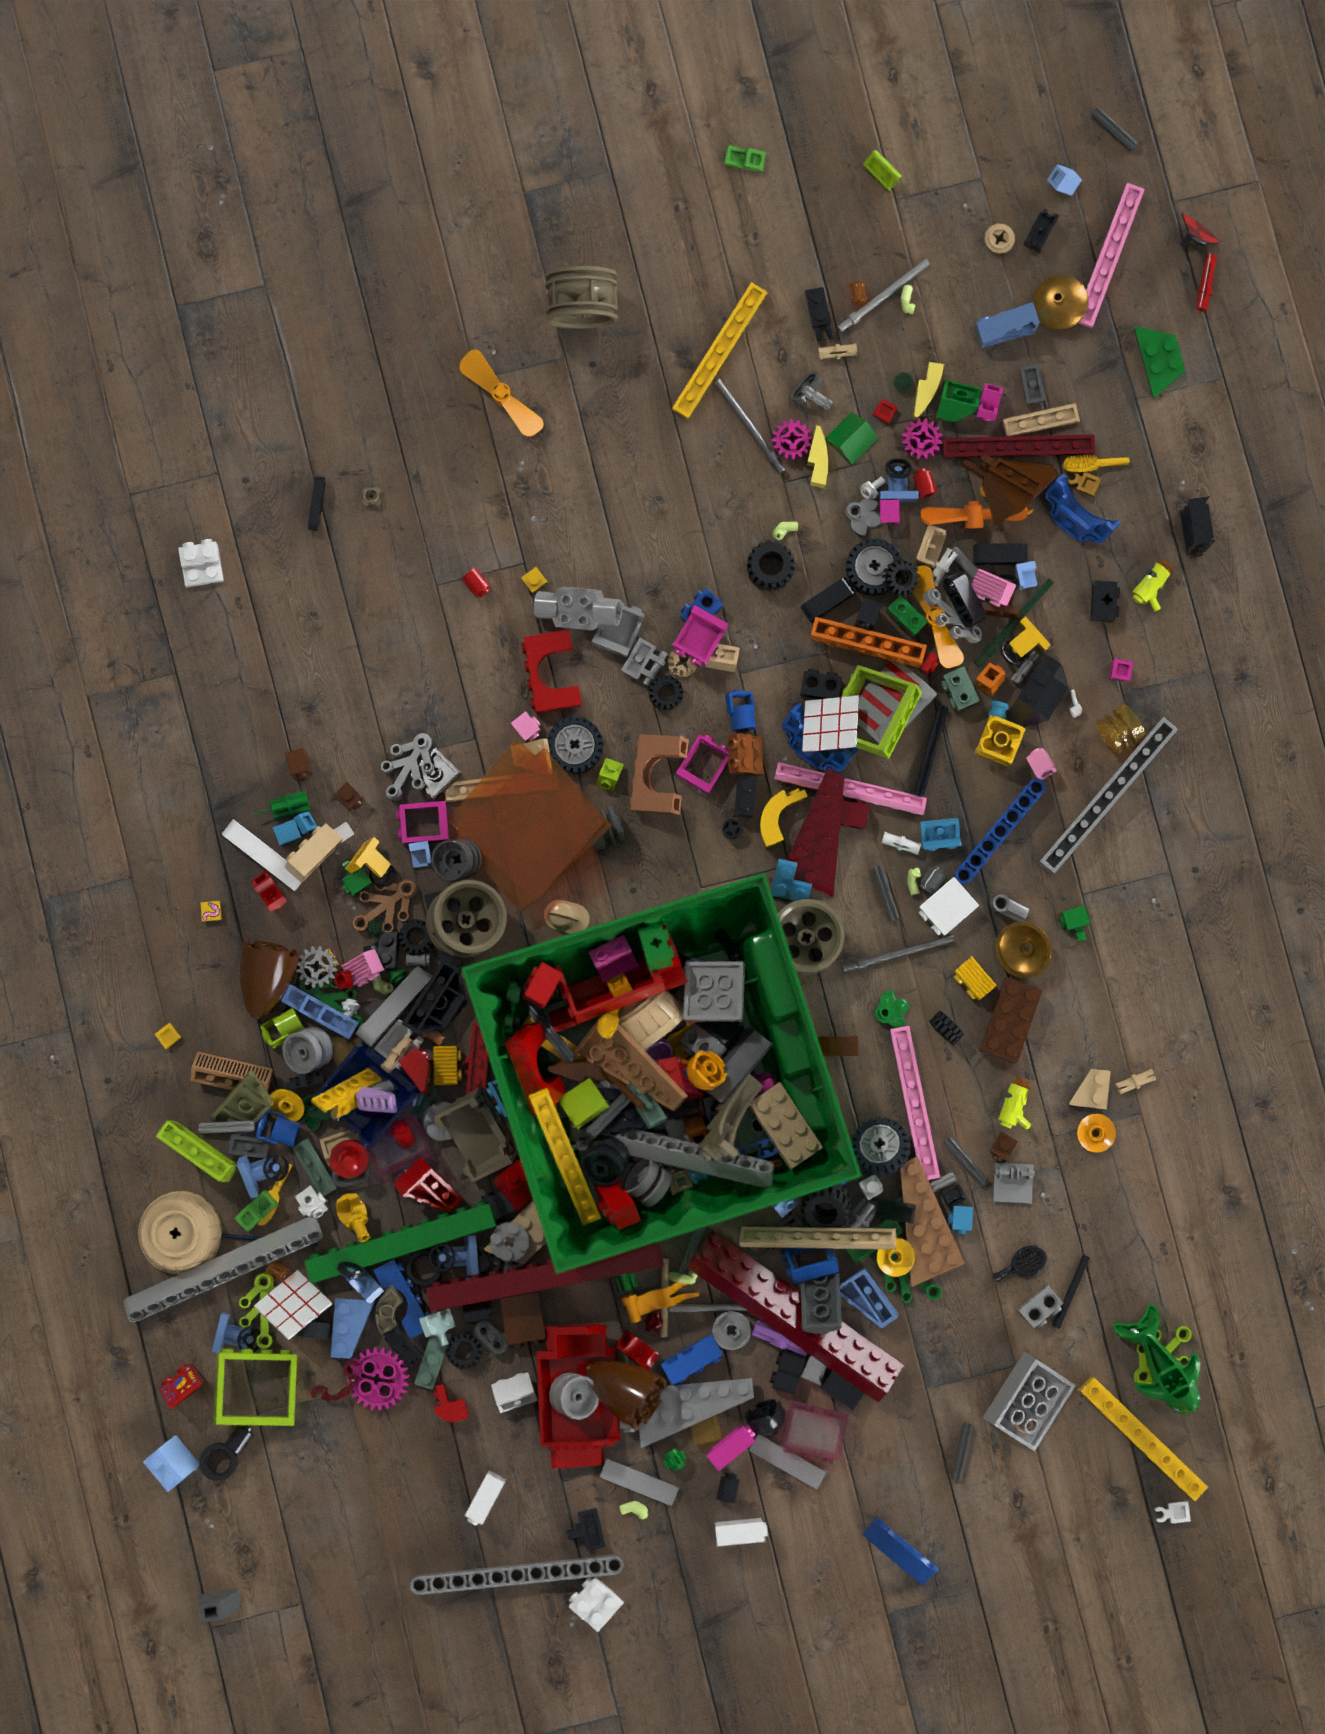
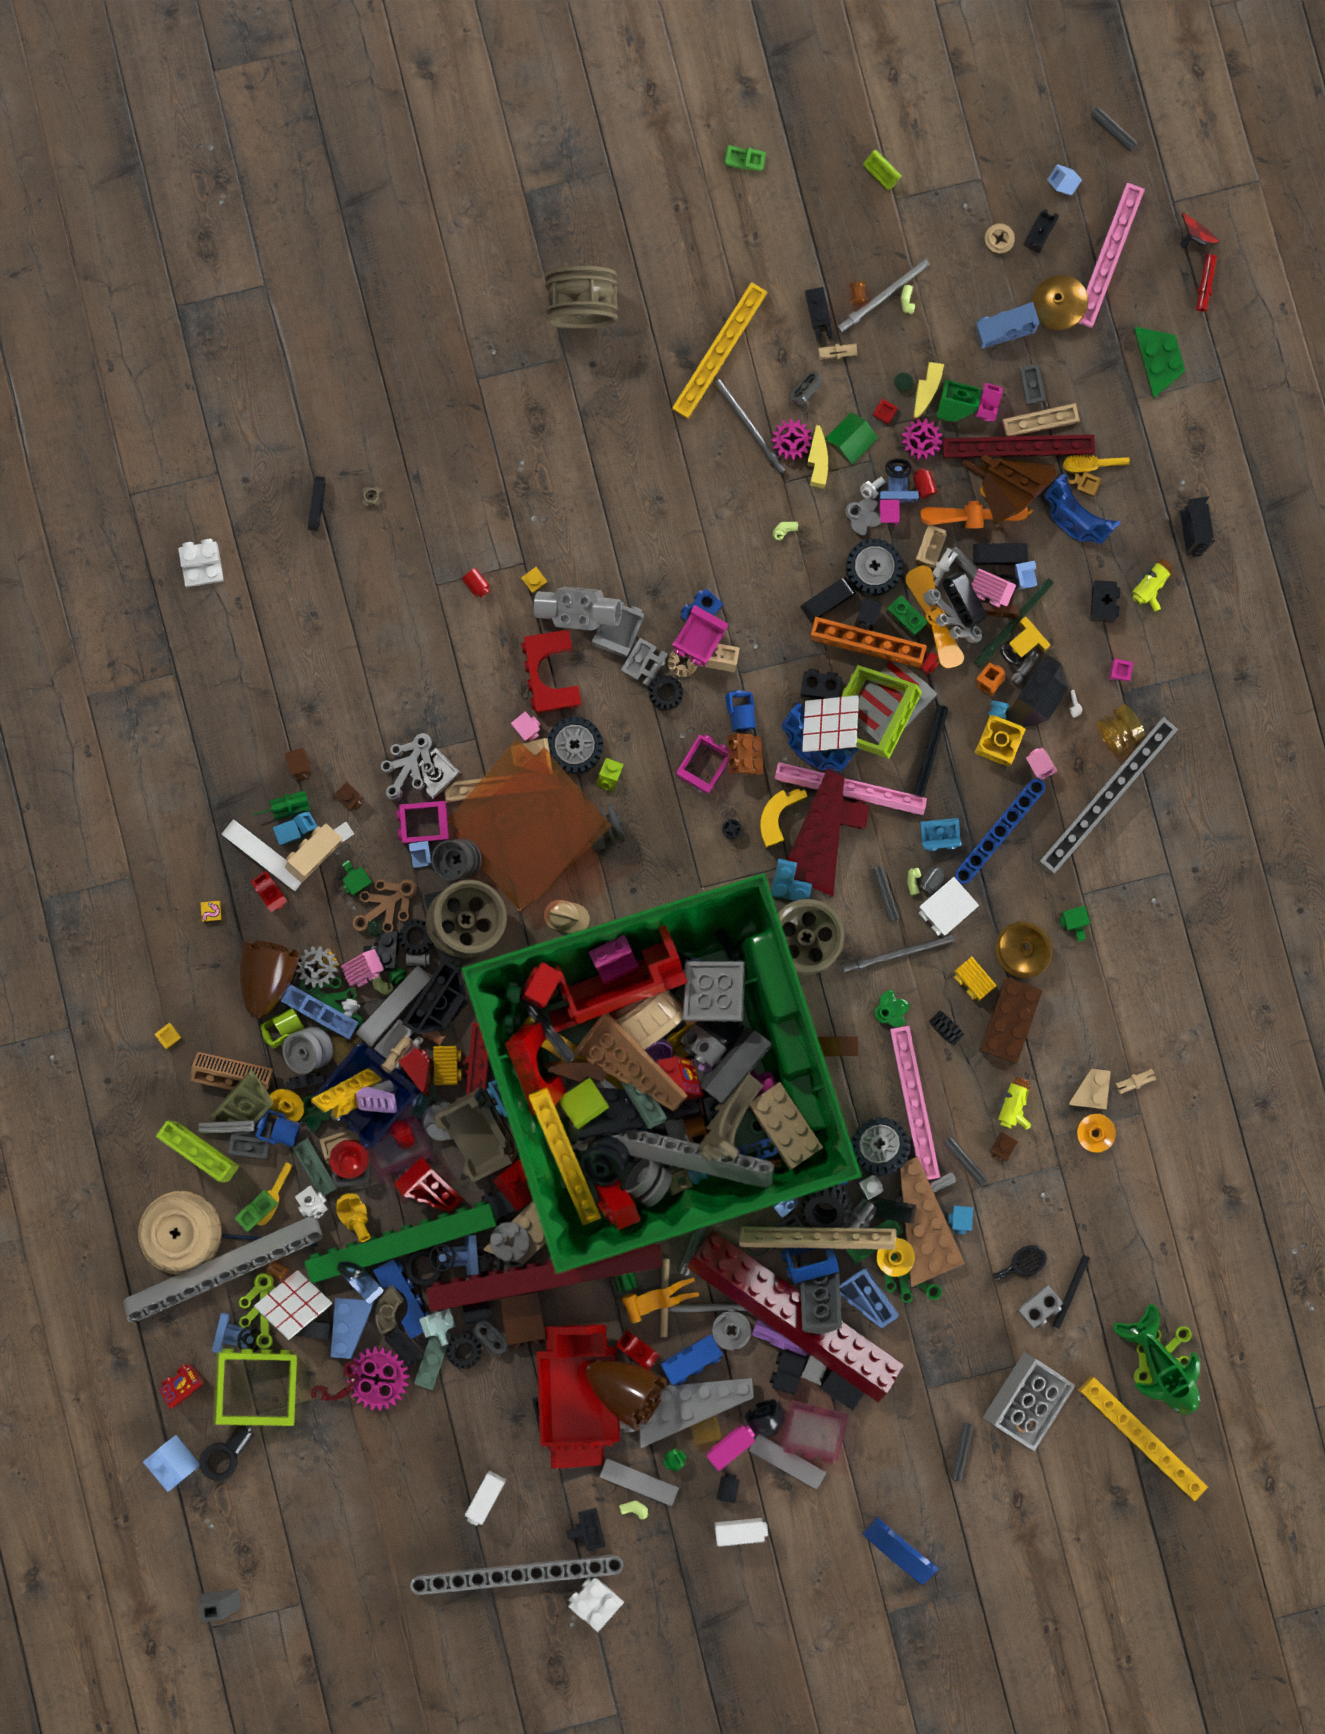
medium blue piece [237,1154,289,1198] -> none
red plate [335,970,353,990] -> none
yellow piece [345,837,397,887] -> none
red brick [433,1383,469,1422] -> none
light orange piece [459,349,543,437] -> none
white brick [491,1372,538,1413] -> none
light grey wheel [549,1372,599,1419] -> none
dark grey axle [586,1093,631,1137] -> none
yellow piece [597,1008,621,1039] -> none
reddish brown bar [602,1070,645,1109] -> none
light orange plate [606,972,632,998] -> none
nougat arch [630,734,689,815] -> none
green brick [638,923,675,972] -> none
dark red plate [645,1311,663,1332] -> none
yellowish green arm [669,1271,698,1285] -> none
light orange cylinder [687,1050,727,1090] -> none
black brick [734,776,757,818] -> none
black tyre [747,540,795,591] -> none
light grey axle [801,386,833,410] -> none
white pin [881,831,921,855] -> none
black tyre [882,560,920,595] -> none
sand green brick [941,667,980,713] -> none
black bush [941,1184,966,1207] -> none
light grey piece [990,894,1029,922] -> none
light grey hinge [993,1163,1035,1203] -> none
white plate [1154,1501,1191,1524] -> none

